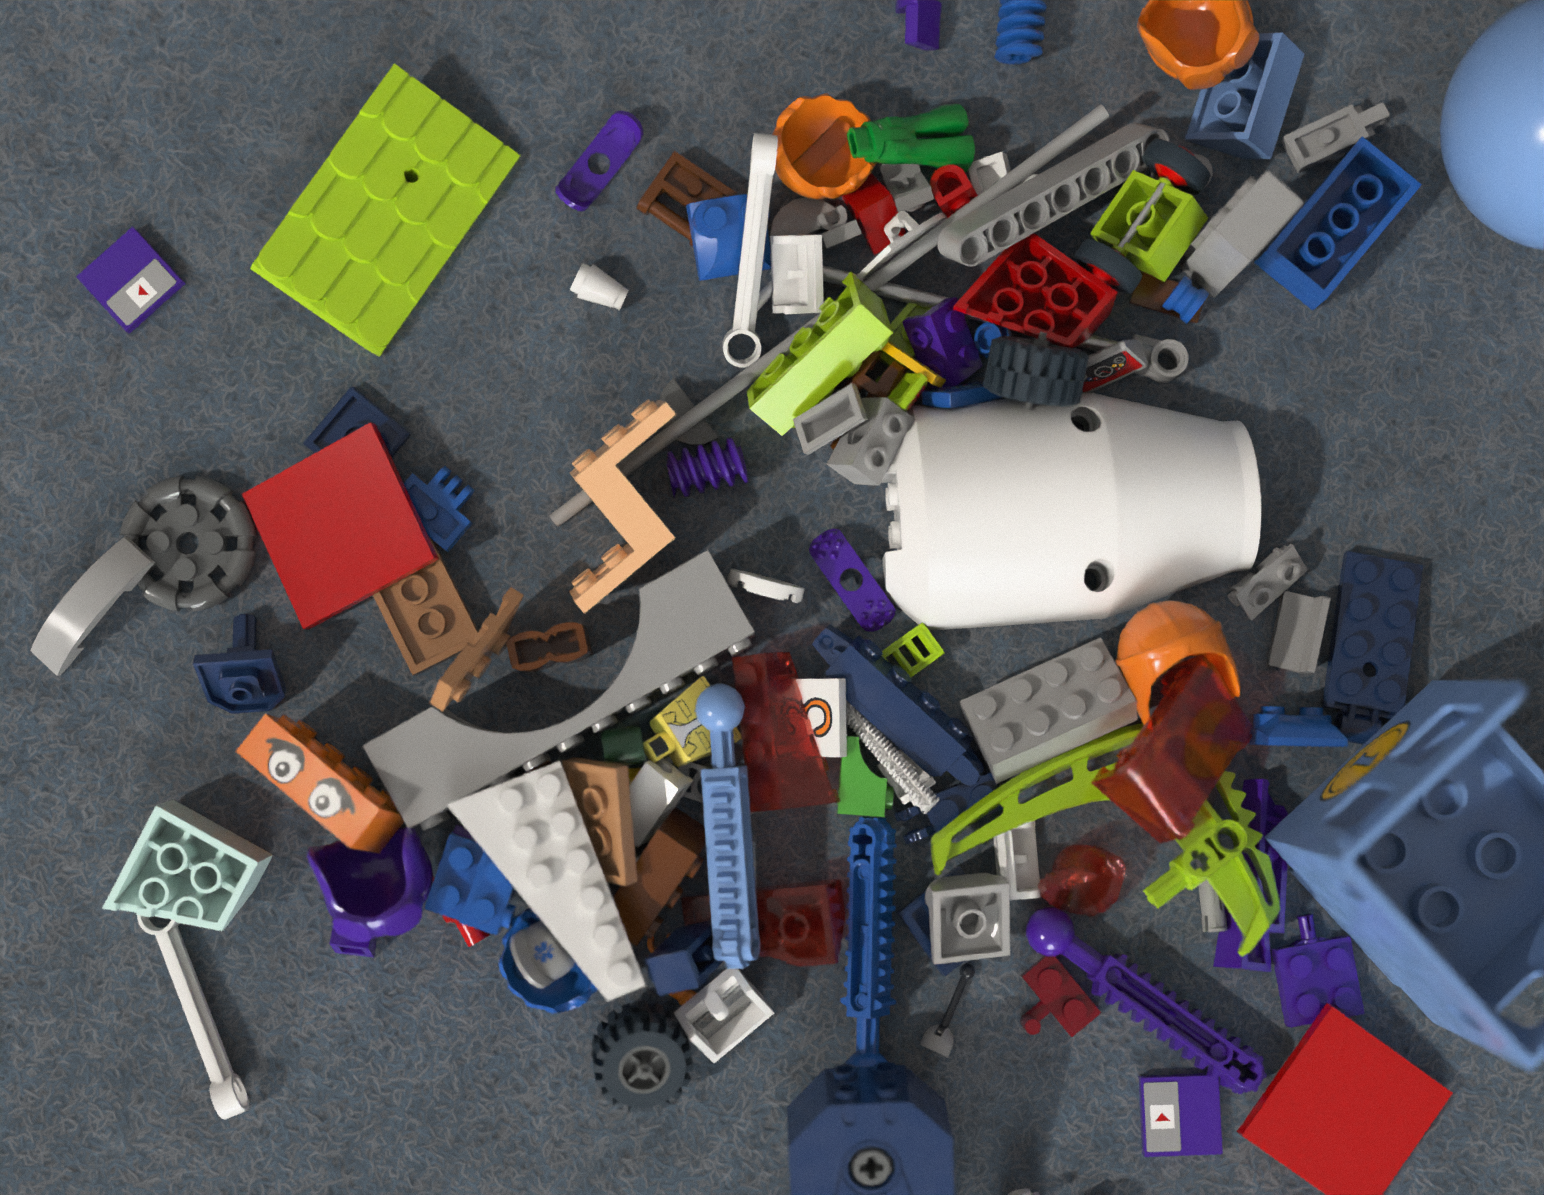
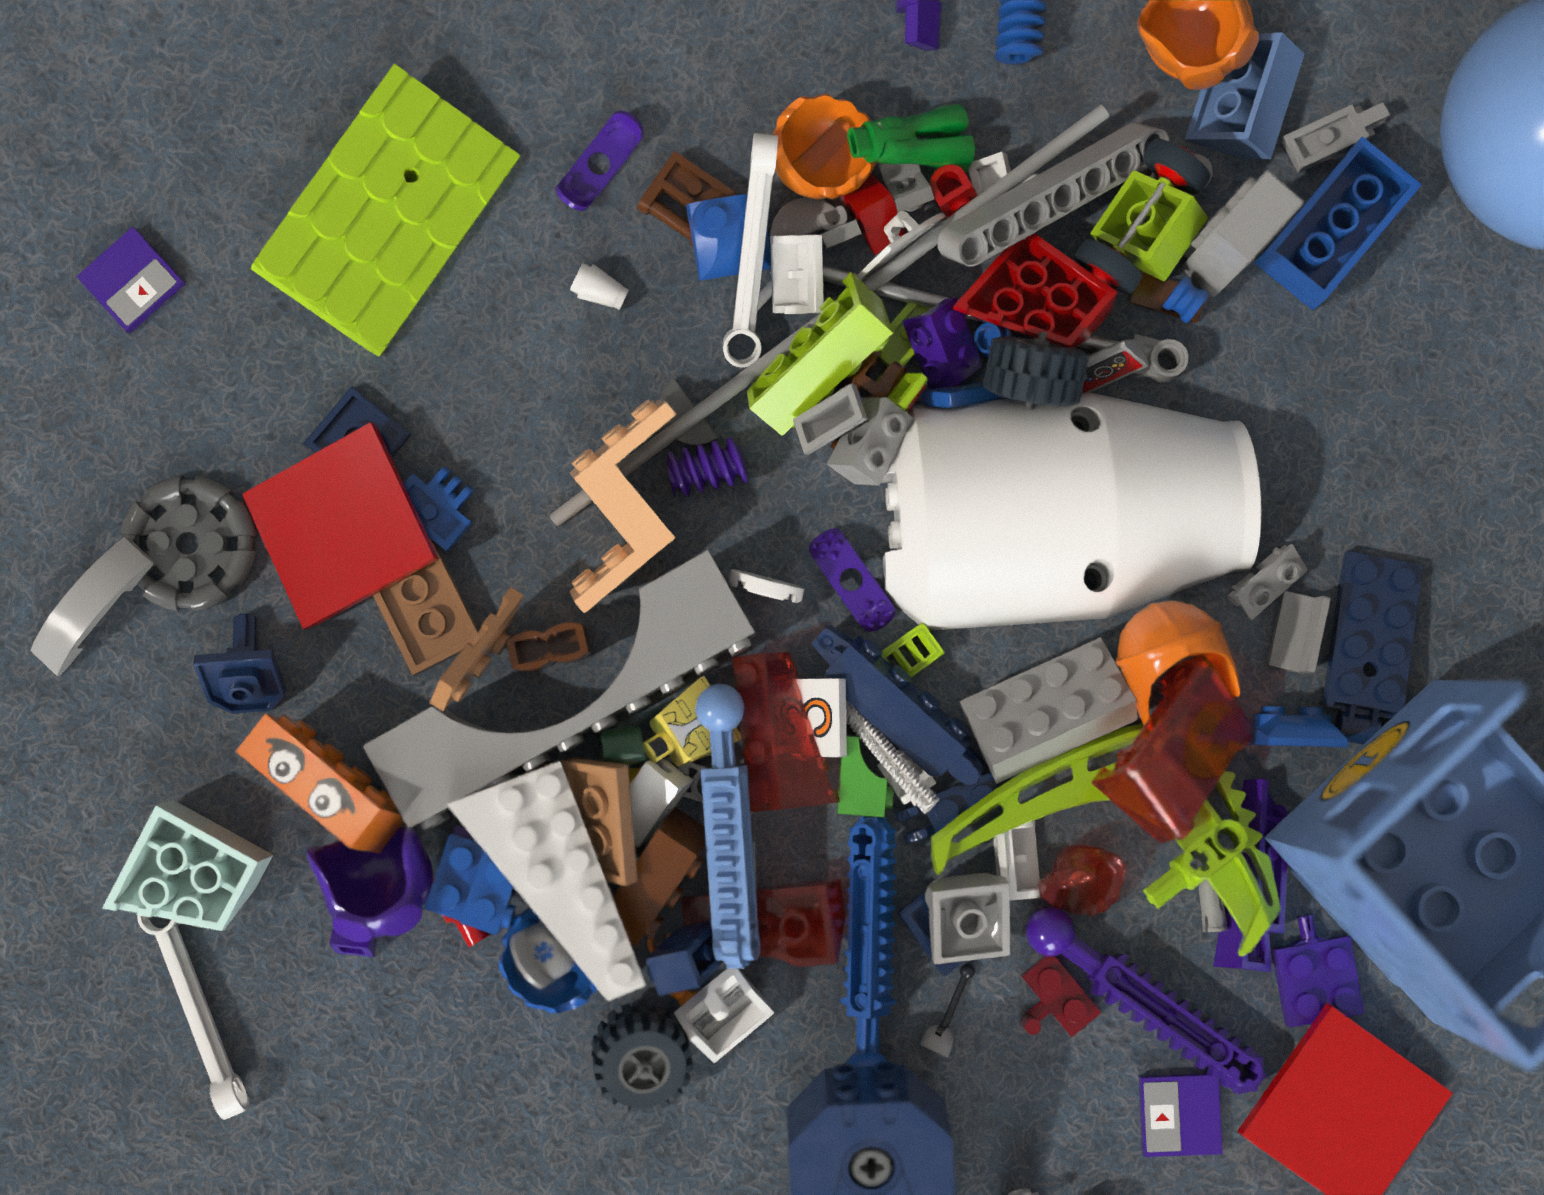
yellow piece [881,341,946,388] -> none

